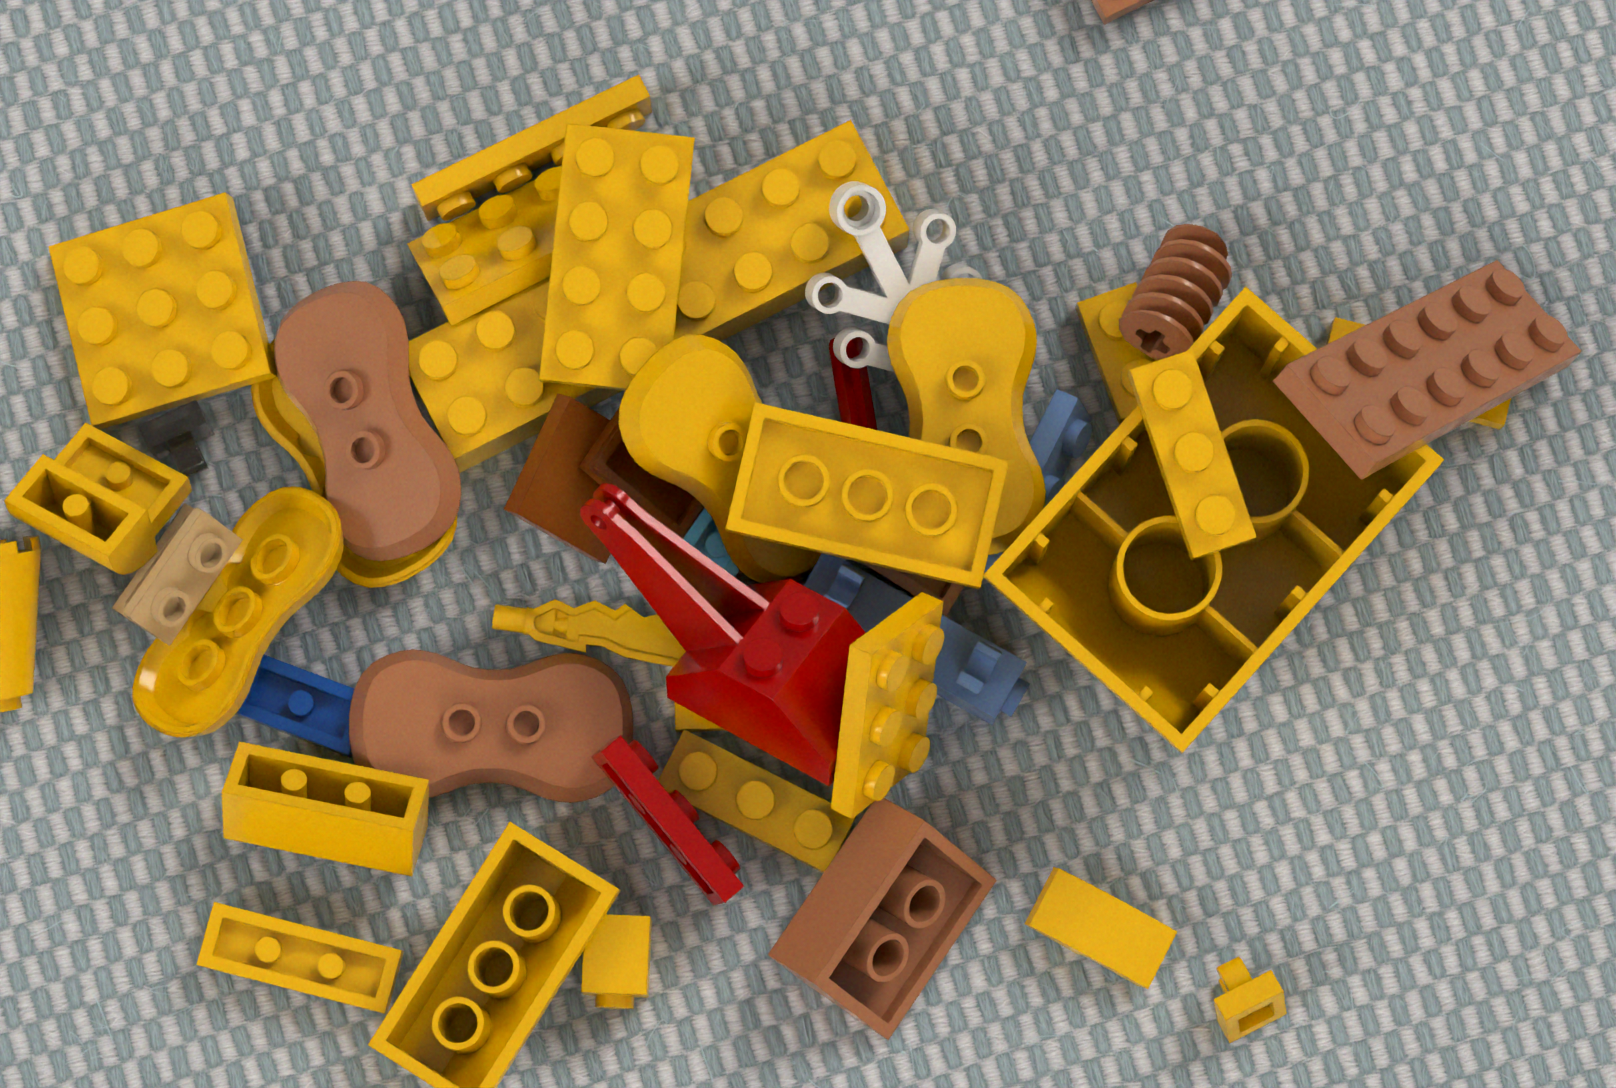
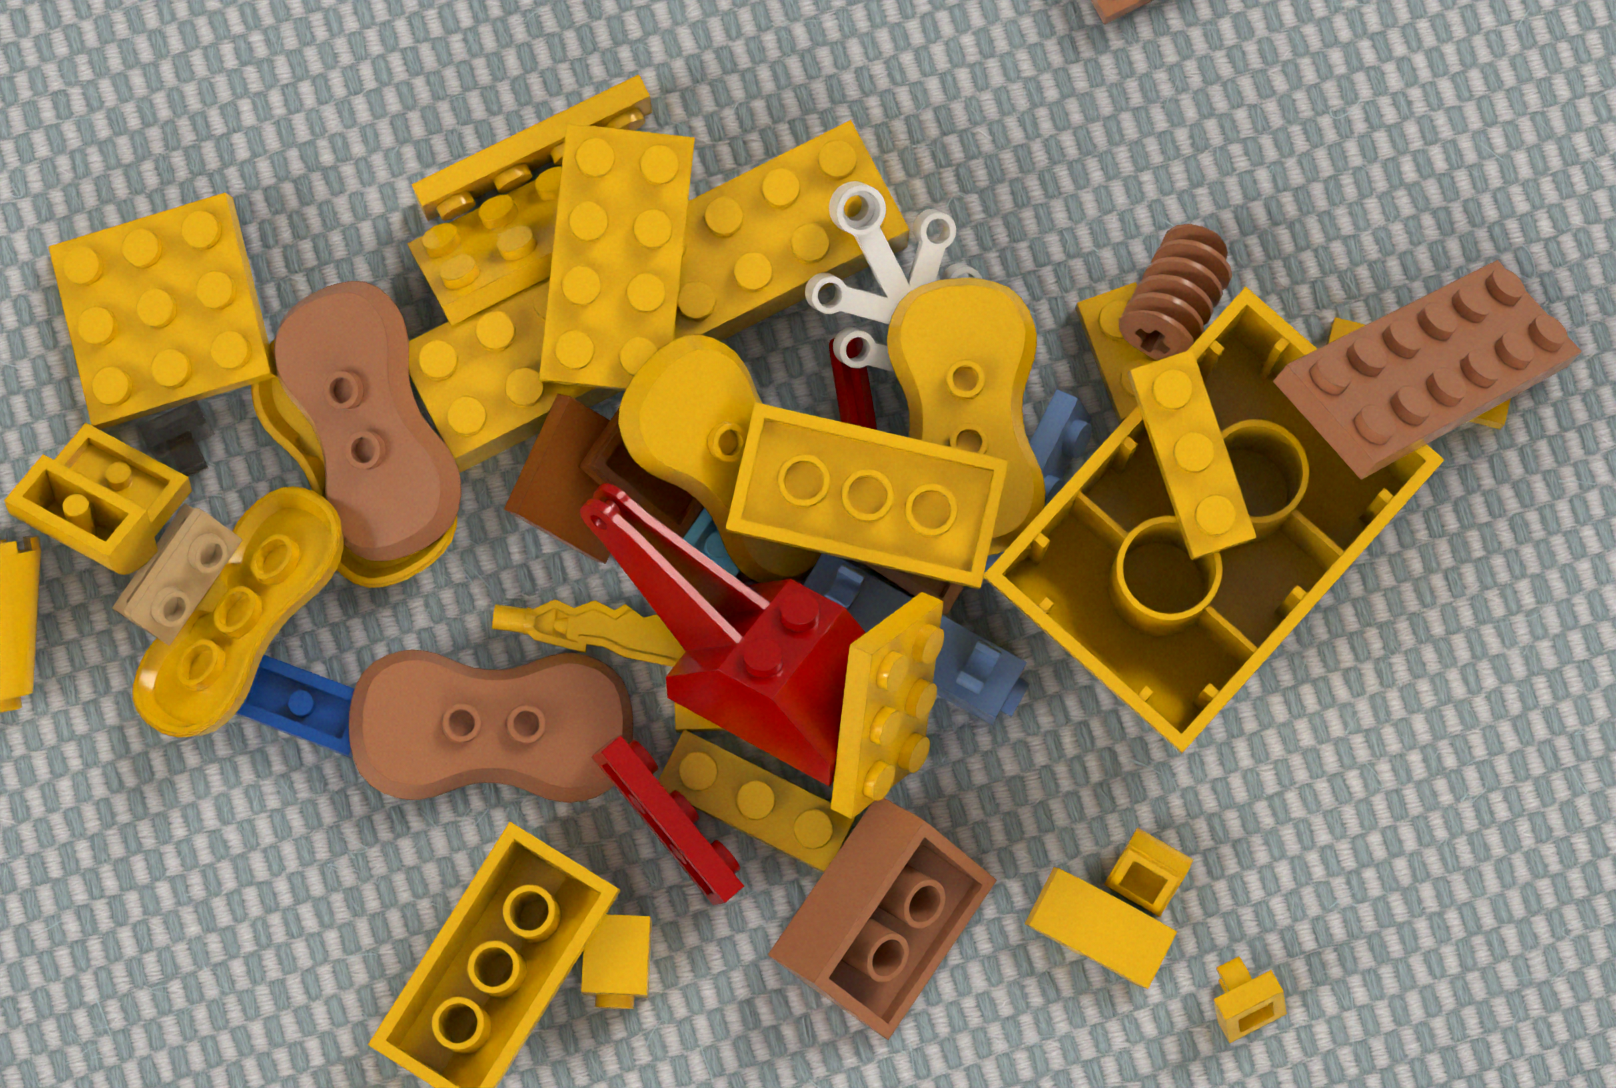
yellow plate [196,902,404,1015] -> none
yellow brick [221,741,429,877] -> none
none -> yellow brick [1104,827,1194,917]

